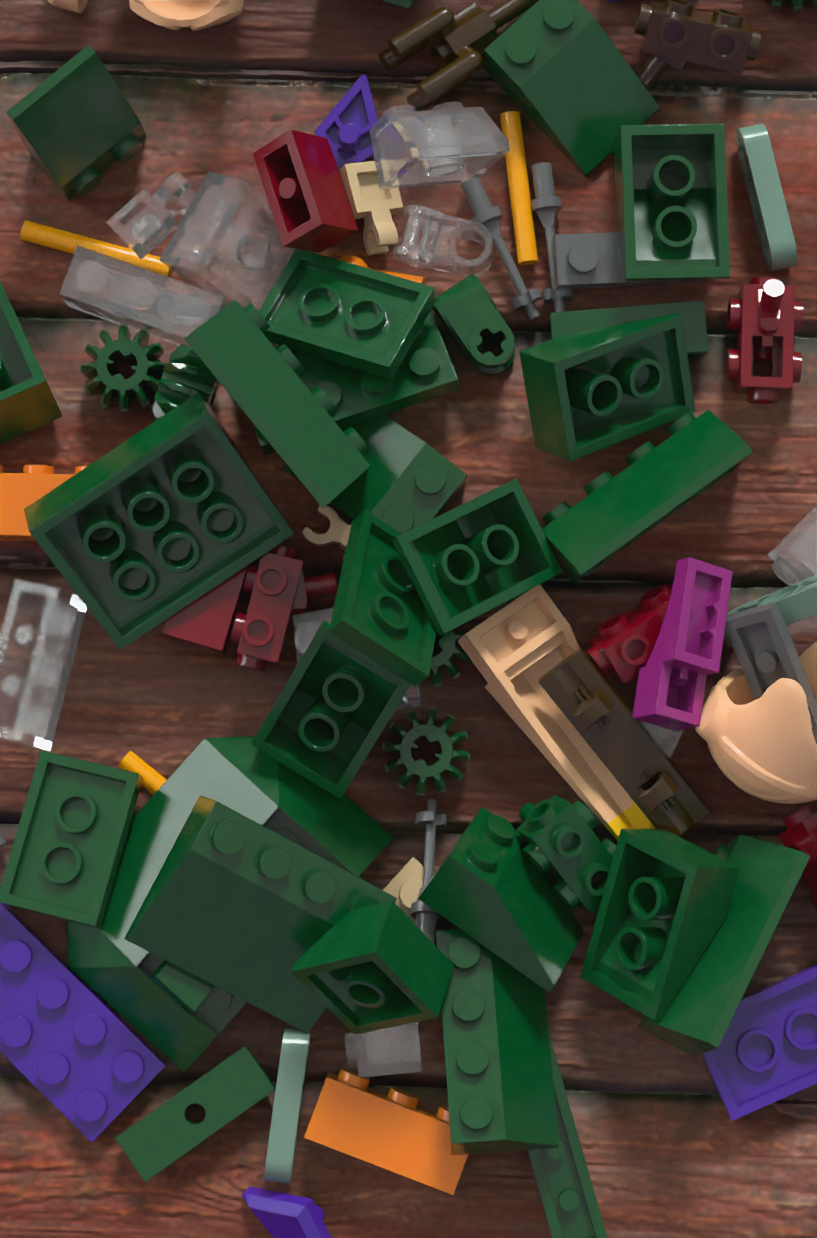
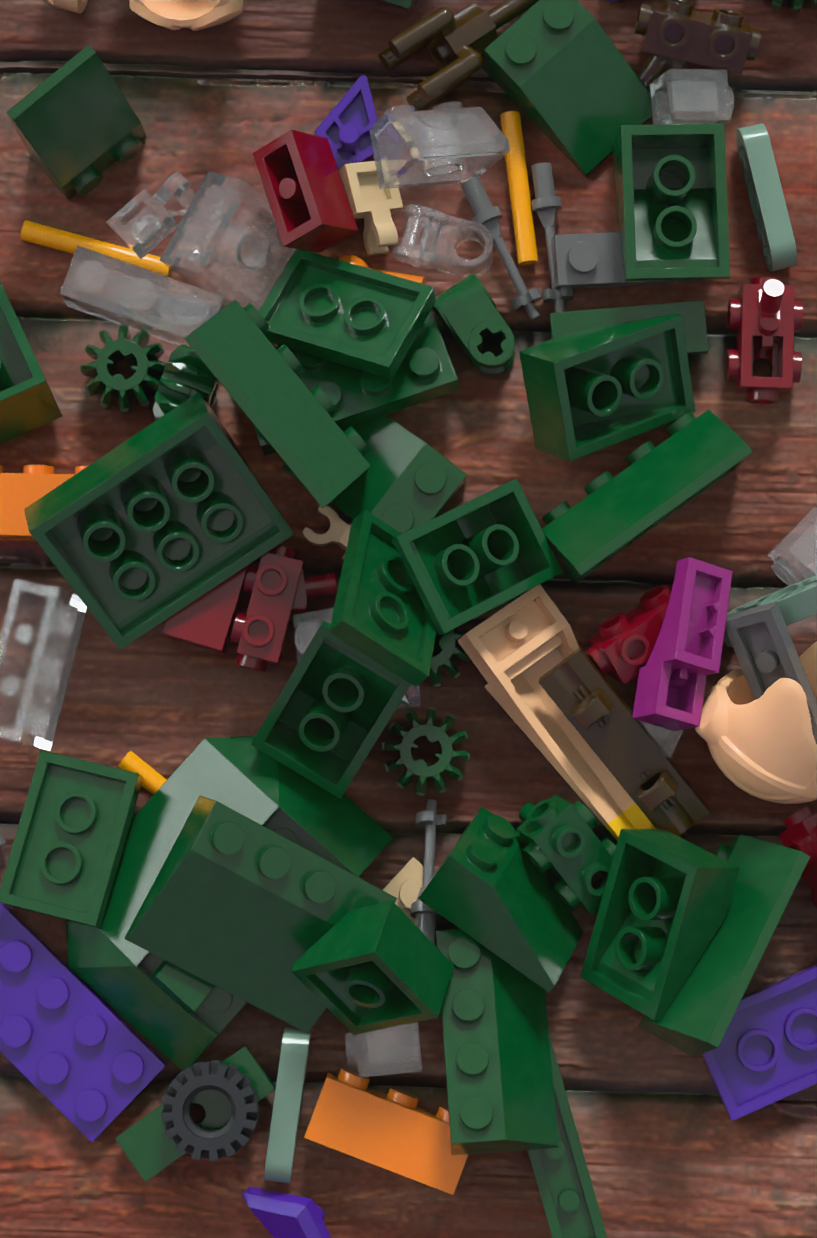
none -> black tyre [161,1060,260,1162]
none -> clear brick [650,69,734,125]

